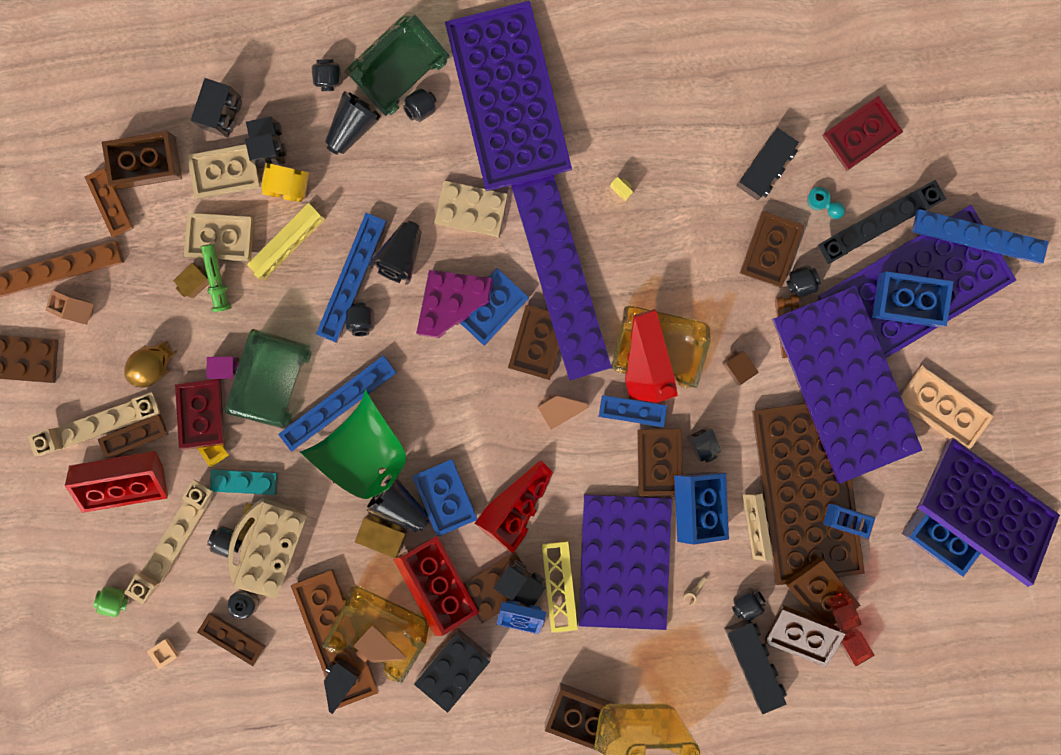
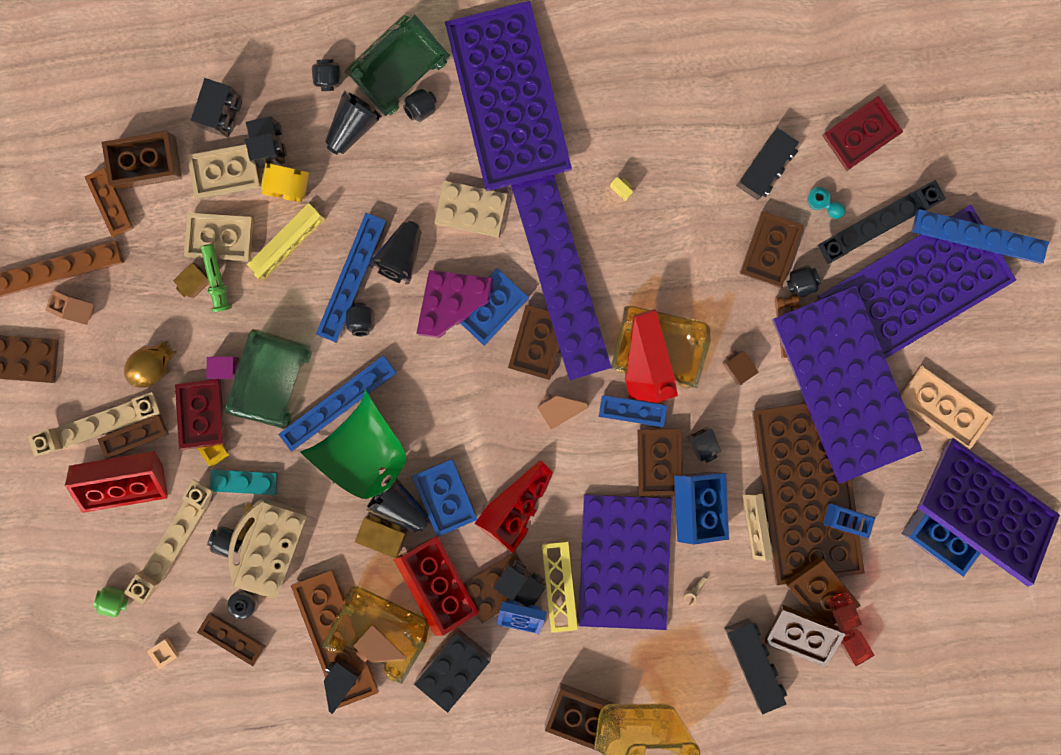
black head [732,588,767,621] -> none
blue brick [872,272,954,327] -> none

